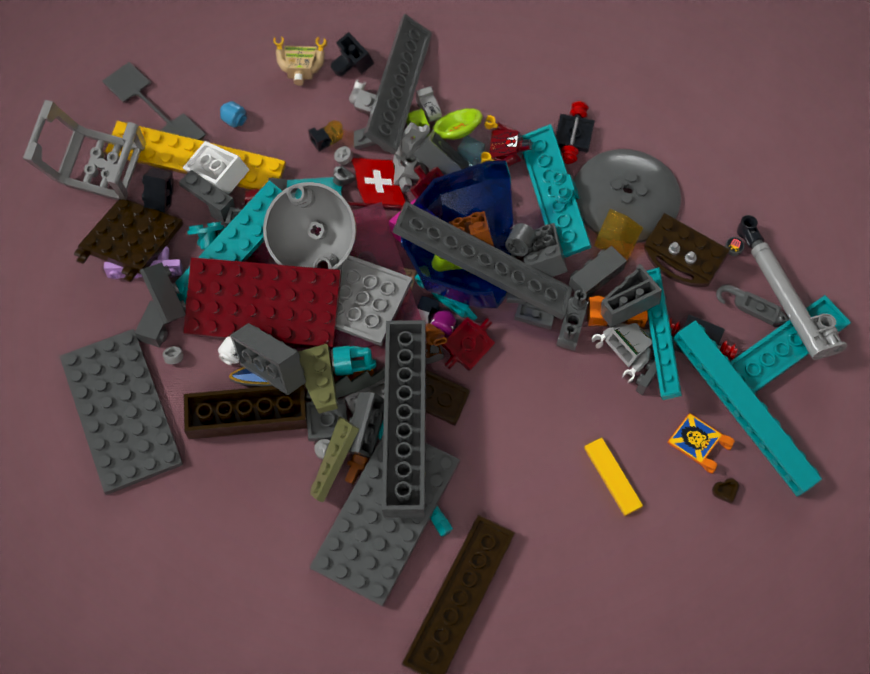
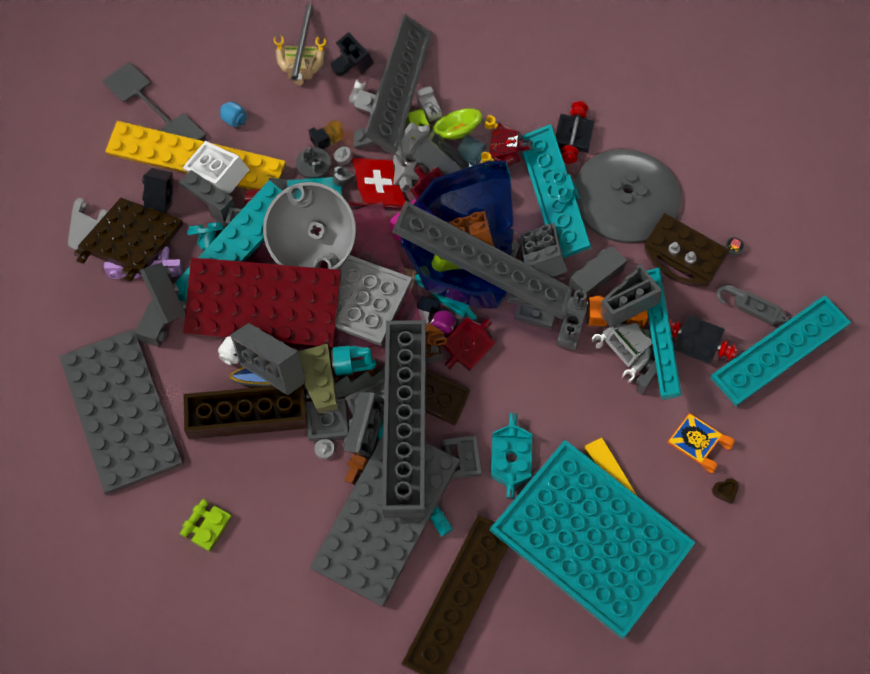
light grey windscreen [23,100,146,200] -> none
light grey tile [163,346,183,364] -> none
olive wing [310,416,359,503] -> none
dark grey piece [505,223,536,256] -> none
clear yellow slope [594,209,643,261] -> none
teal brick [673,320,822,497] -> none
light grey piece [737,215,848,360] -> none
none -> light grey flag [68,198,108,250]
none -> lime plate [180,499,232,552]
none -> dark grey piece [291,4,313,81]
none -> dark grey plate [296,146,331,179]
none -> dark grey plate [441,436,482,481]
none -> teal plate [490,440,696,639]
none -> teal plate [491,413,533,499]

